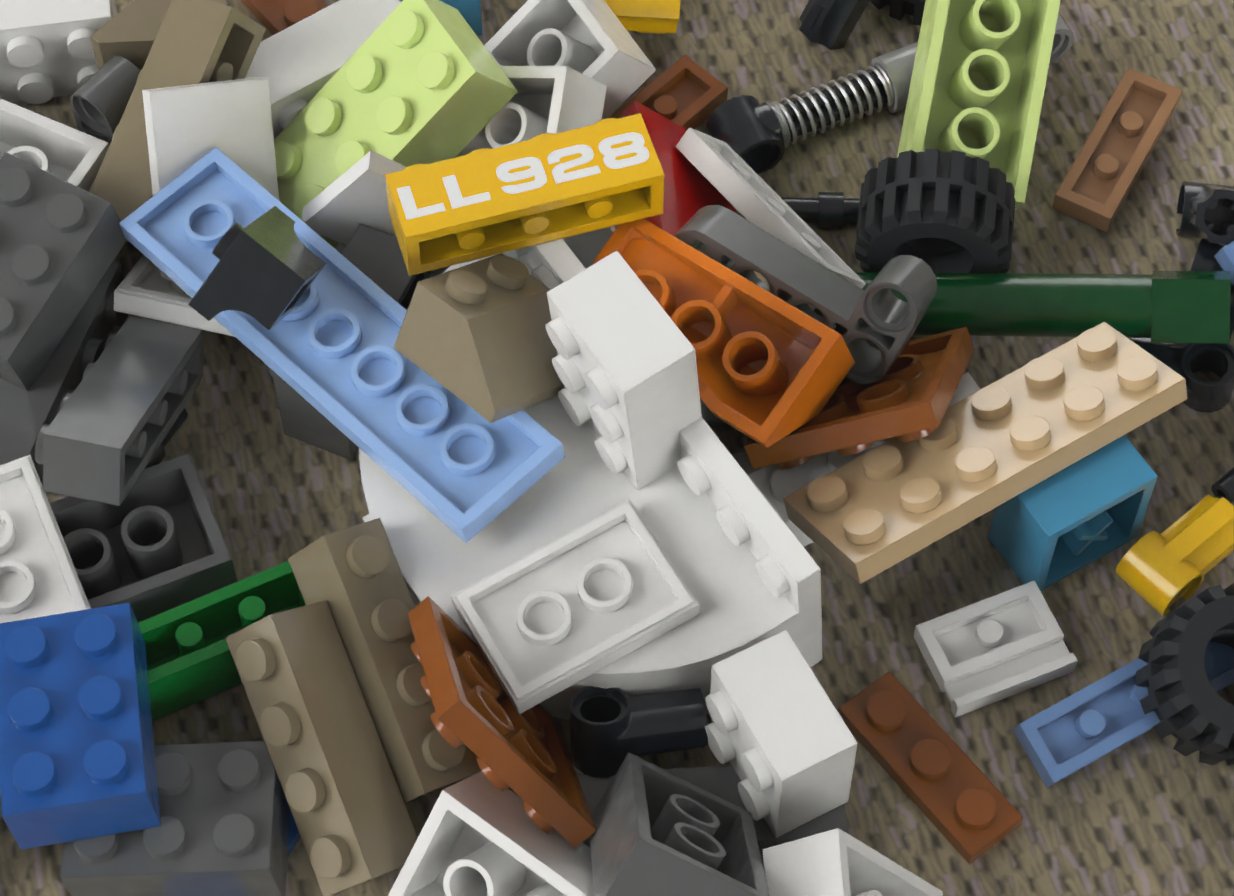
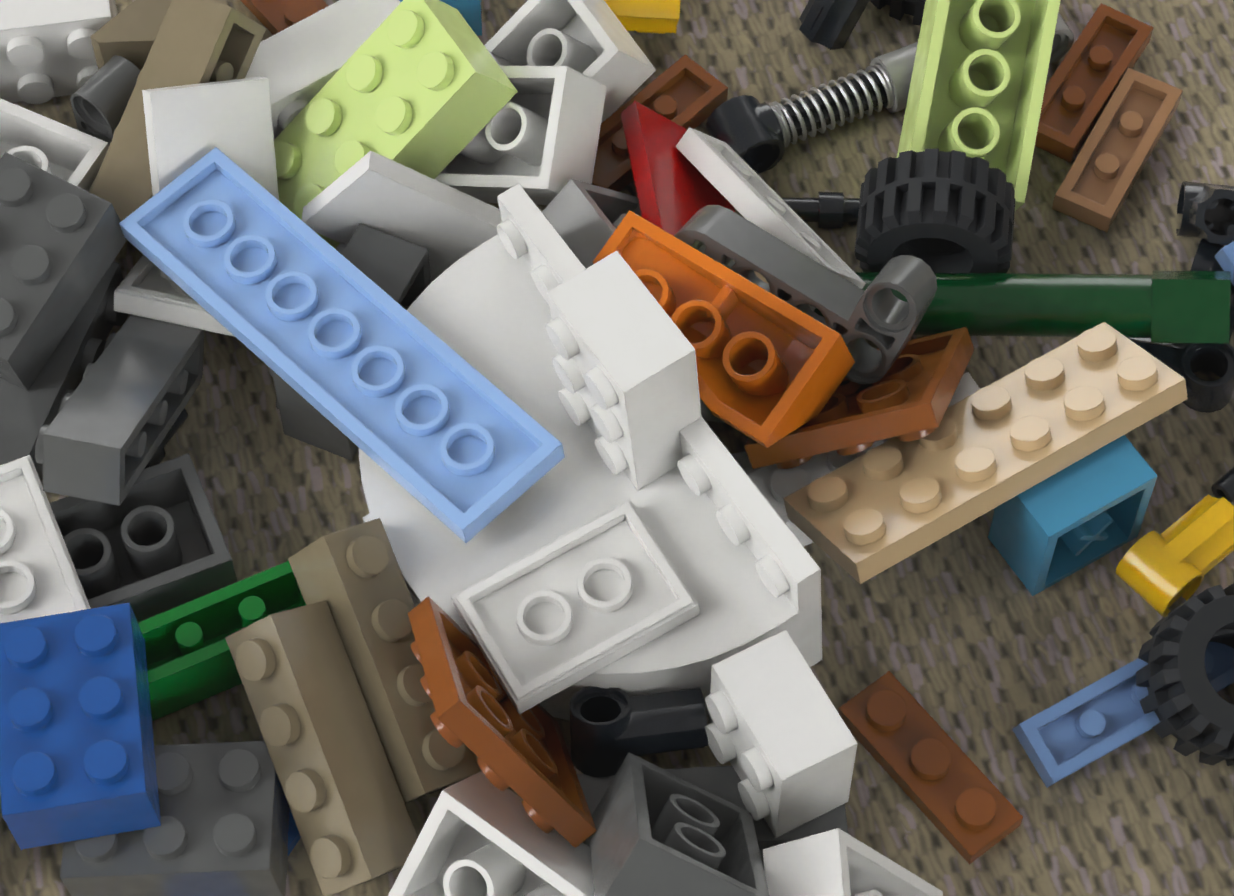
black brick [188,206,327,330] -> none
yellow brick [385,113,665,276] -> none
dark tan slope [394,253,565,423] -> none
white plate [913,580,1078,718] -> none
none -> dark orange plate [1035,3,1153,163]

